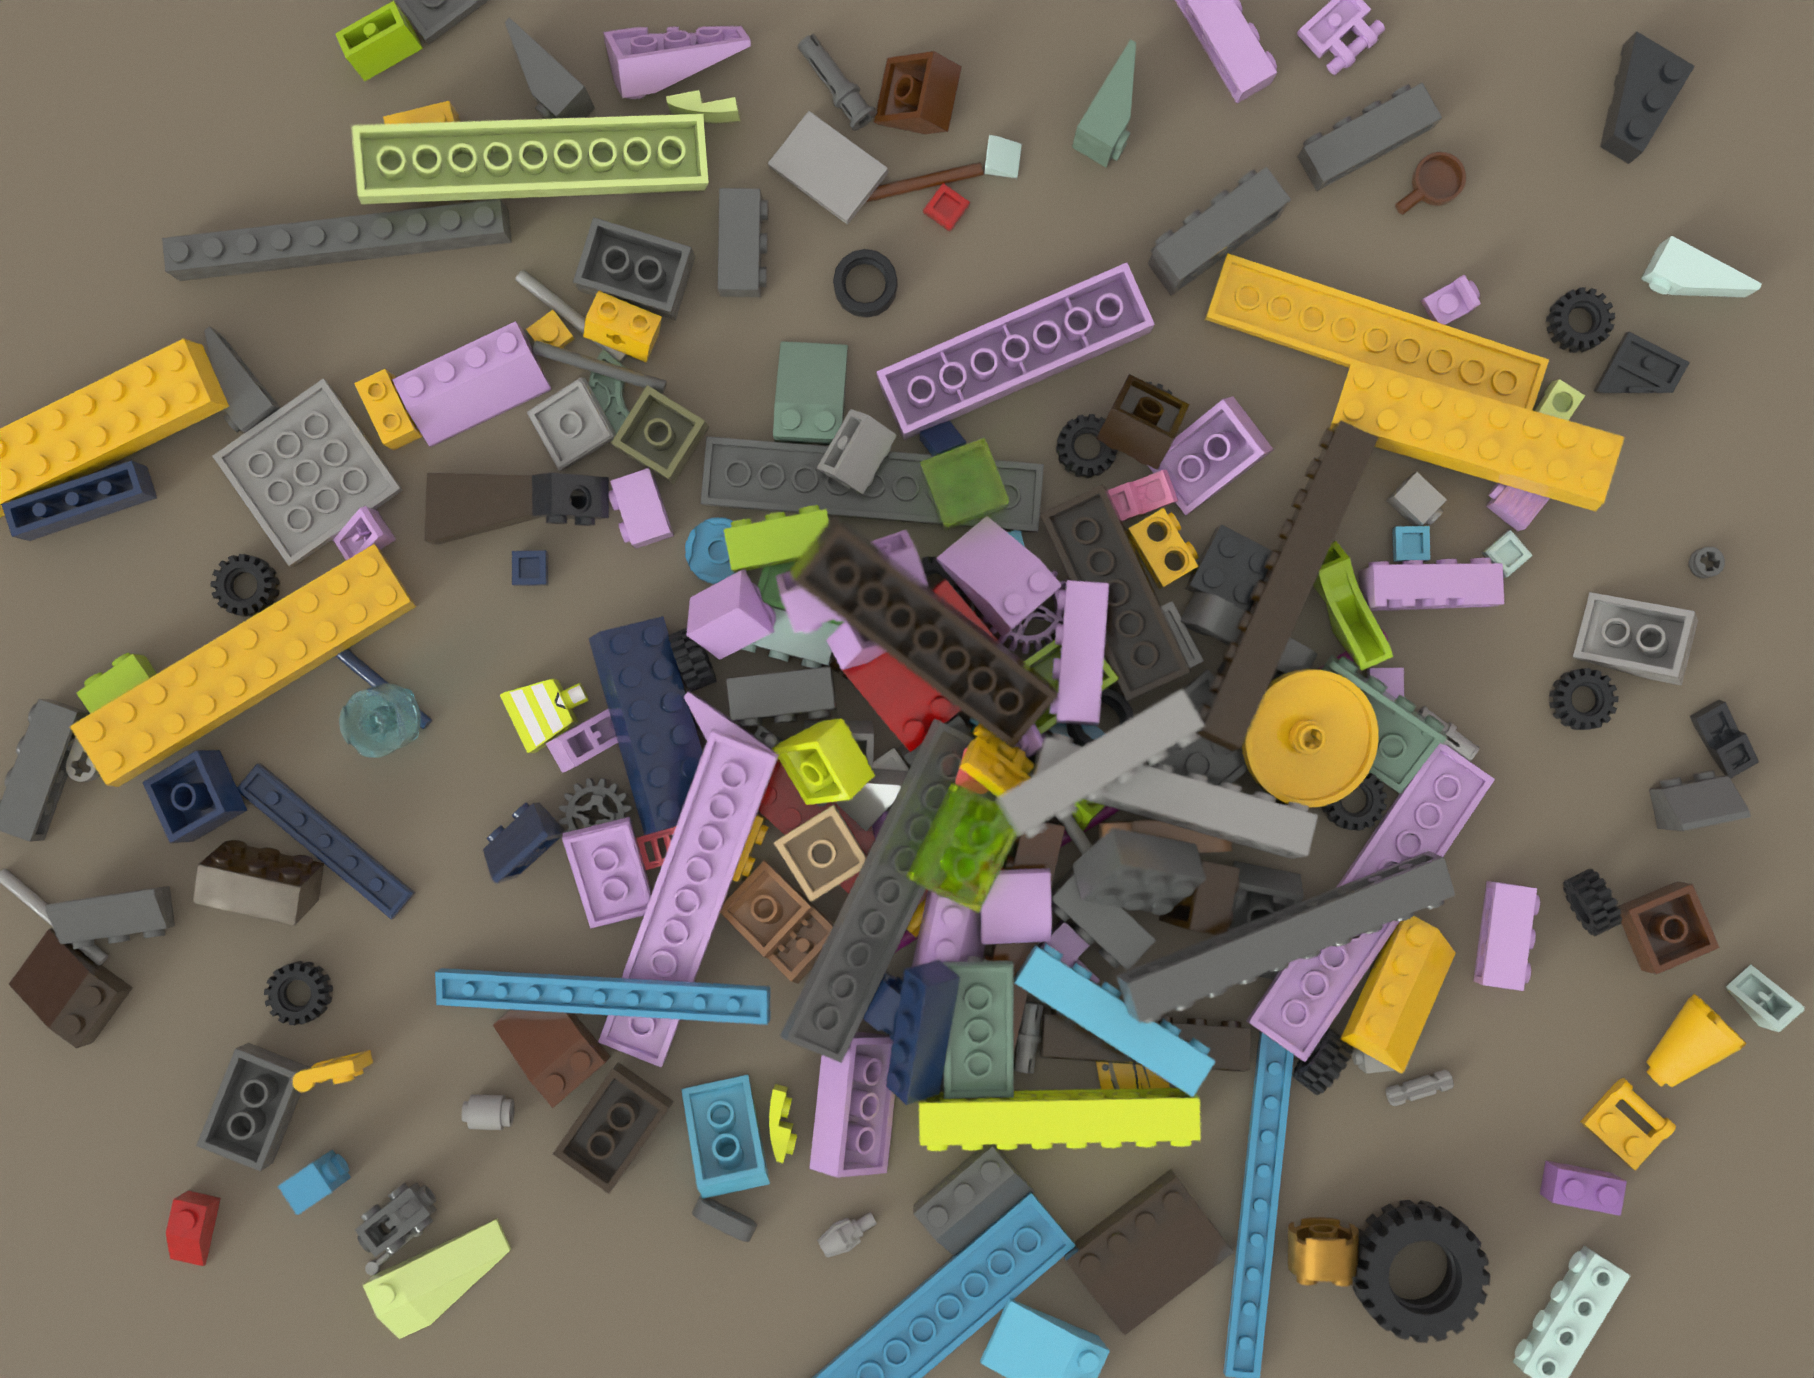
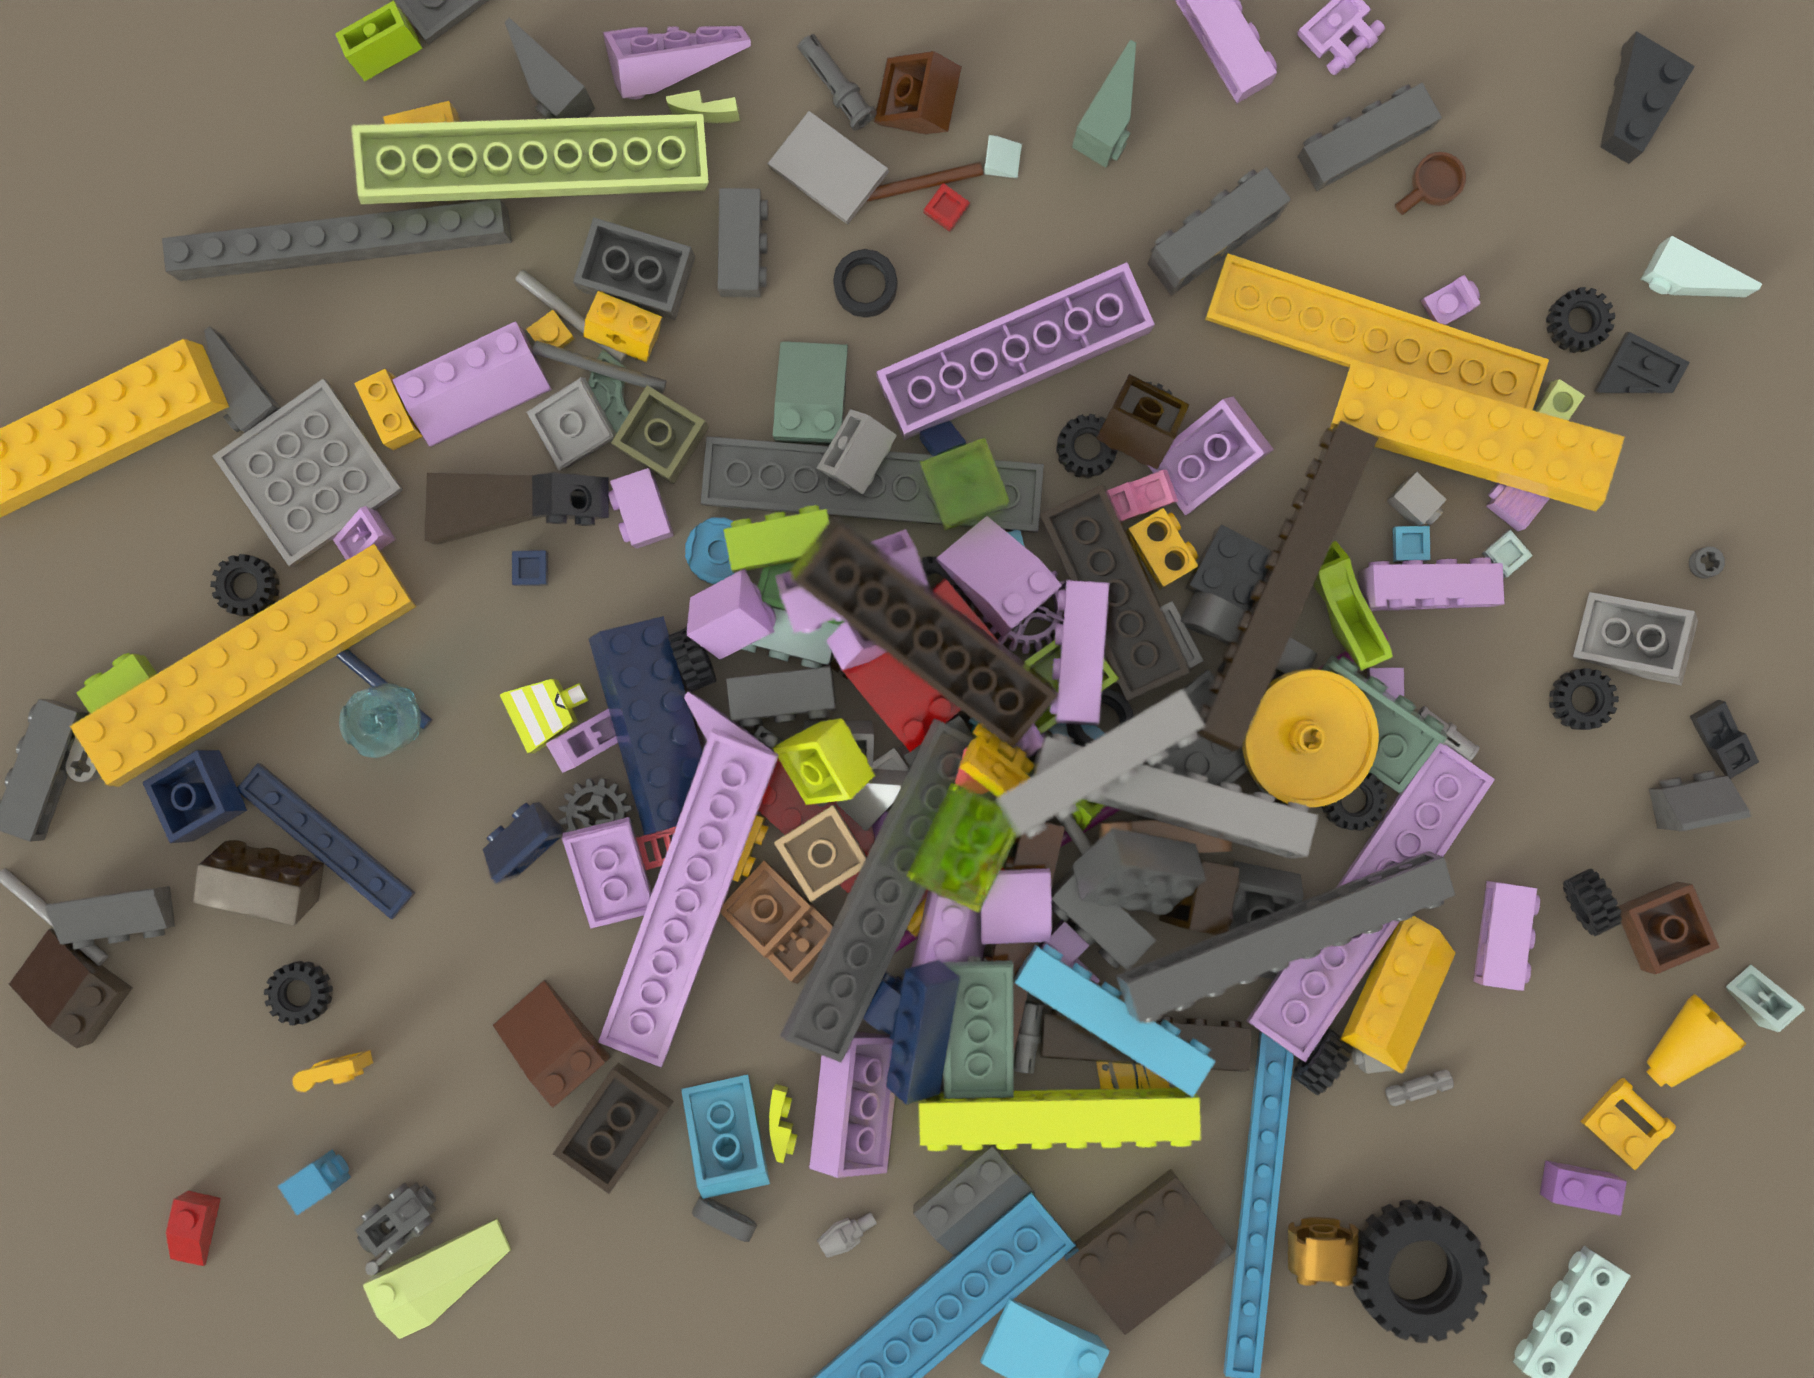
dark blue brick [1,461,157,541] -> none
dark grey brick [196,1043,311,1171] -> none
dark azure plate [435,968,771,1024] -> none
light grey brick [462,1094,514,1130] -> none

